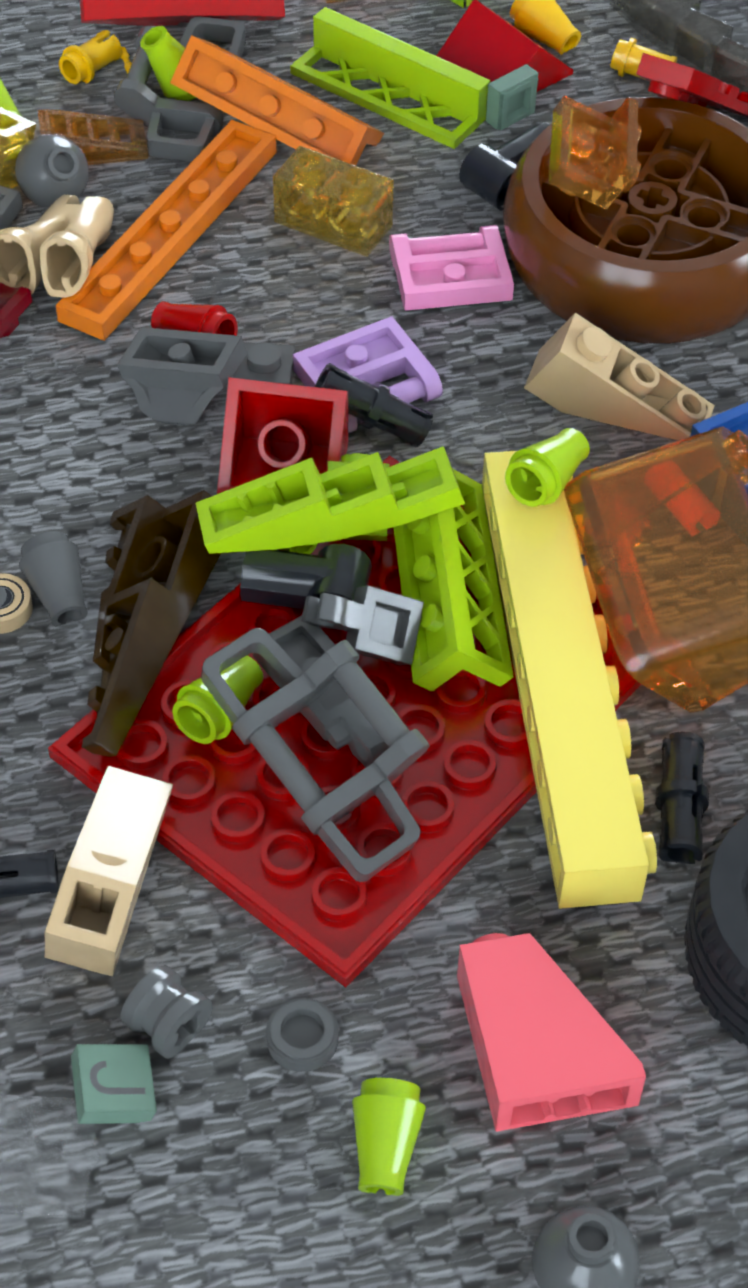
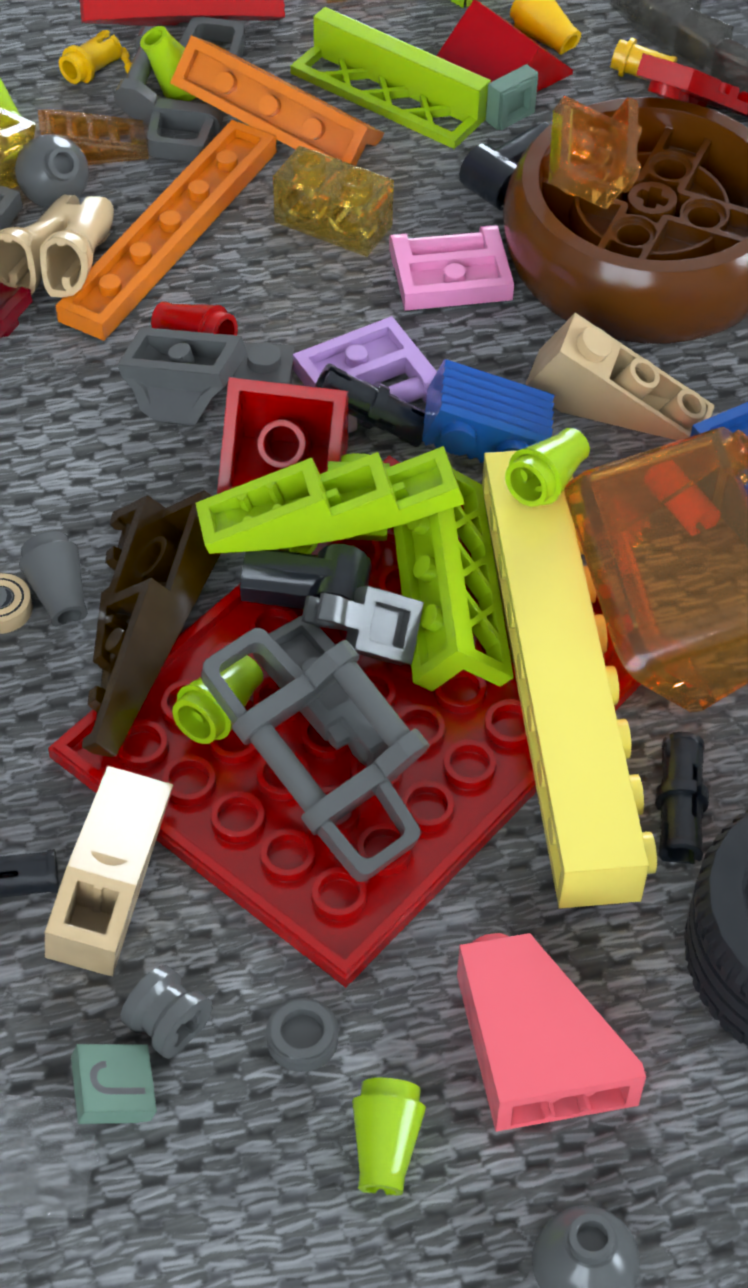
none -> blue brick [422,359,555,463]

